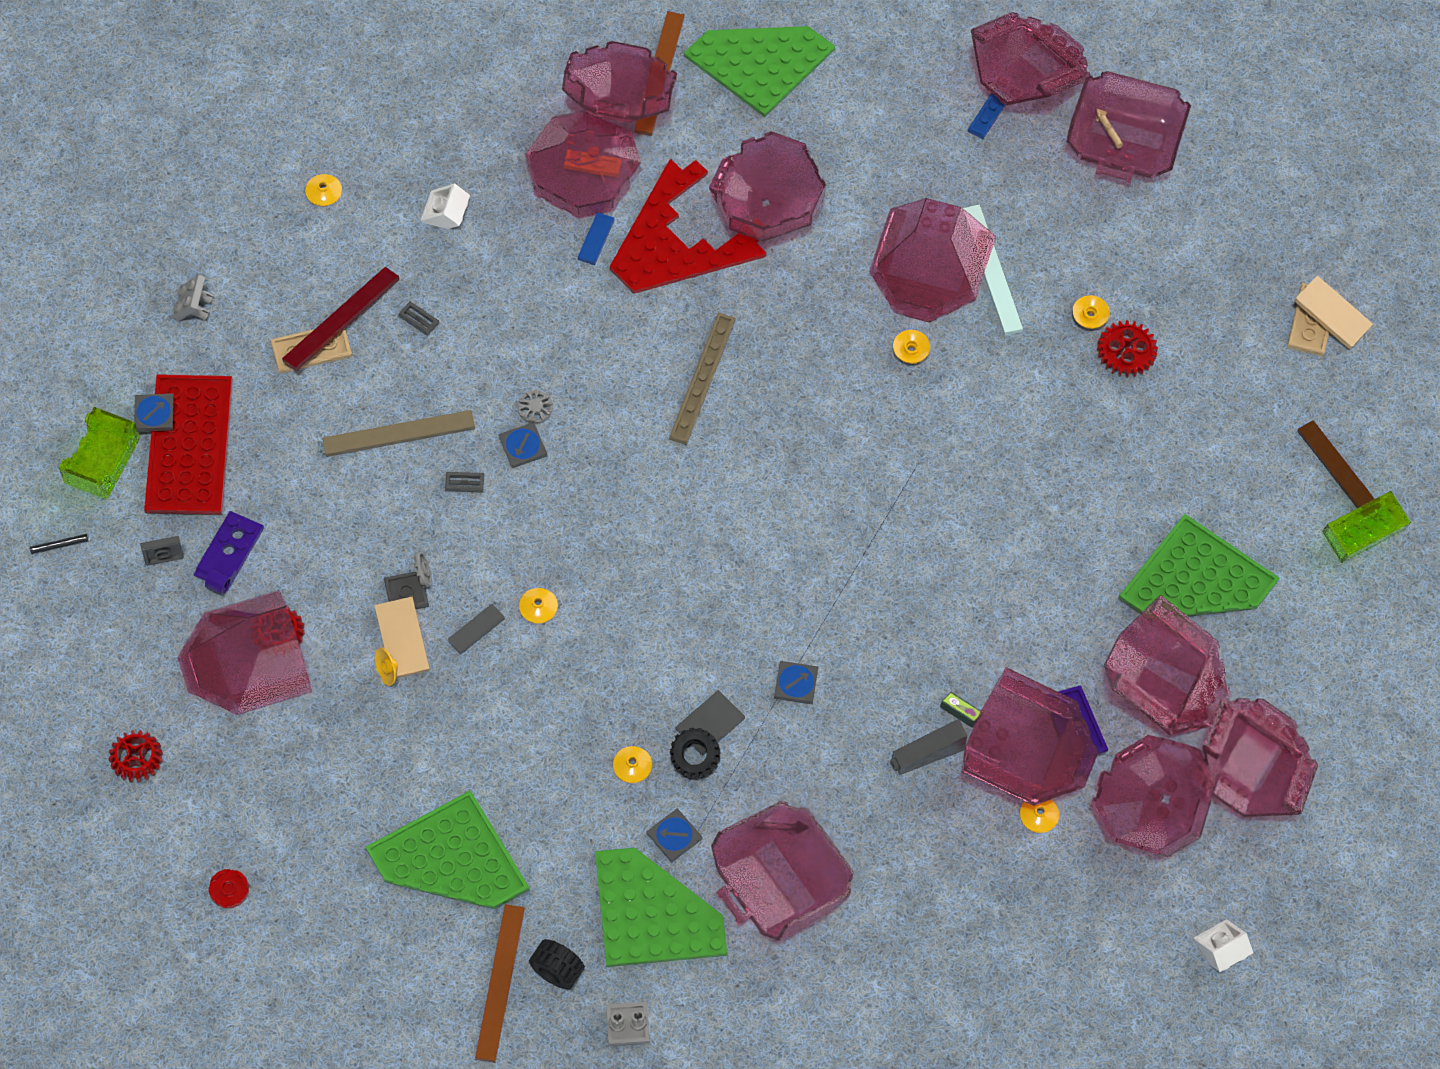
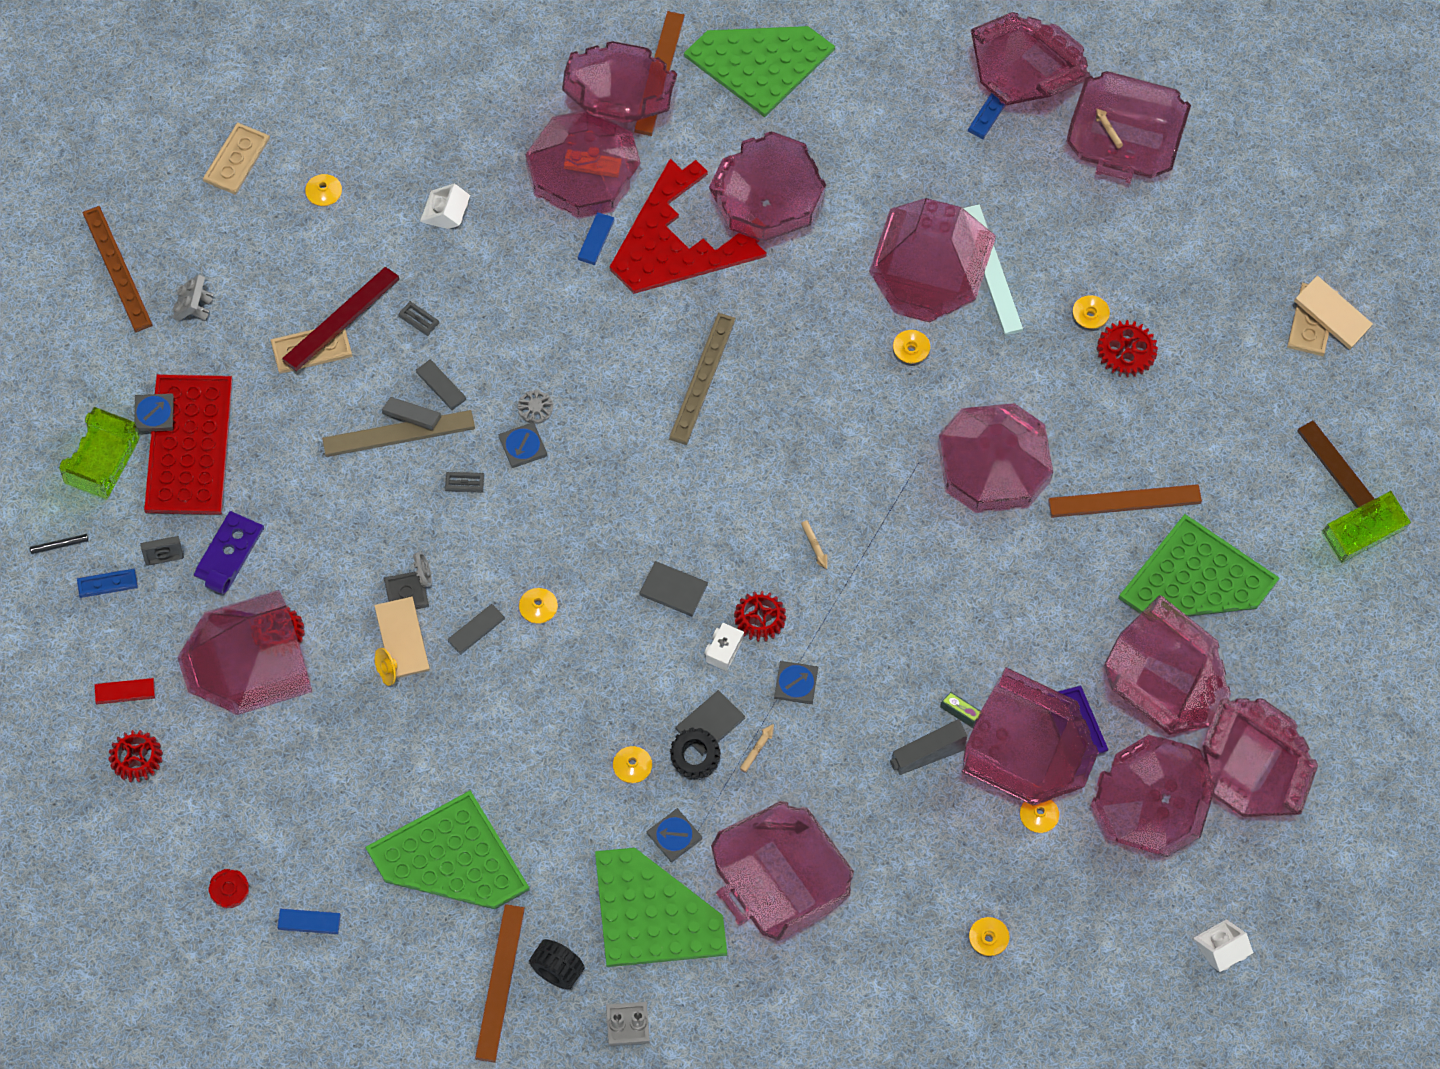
none -> blue tile [77,568,138,598]
none -> dark orange tile [82,206,153,333]
none -> red tile [94,678,155,705]
none -> tan tile [203,122,270,195]
none -> blue tile [277,908,341,935]
none -> dark grey tile [382,397,441,430]
none -> dark grey tile [416,359,466,410]
none -> dark grey tile [639,561,708,617]
none -> white brick [704,623,744,671]
none -> red gear [734,590,786,642]
none -> tan piece [739,724,774,773]
none -> tan piece [801,520,827,569]
none -> clear pink windscreen [937,403,1053,513]
none -> yellow dish [969,917,1010,956]
none -> dark orange tile [1048,484,1202,518]

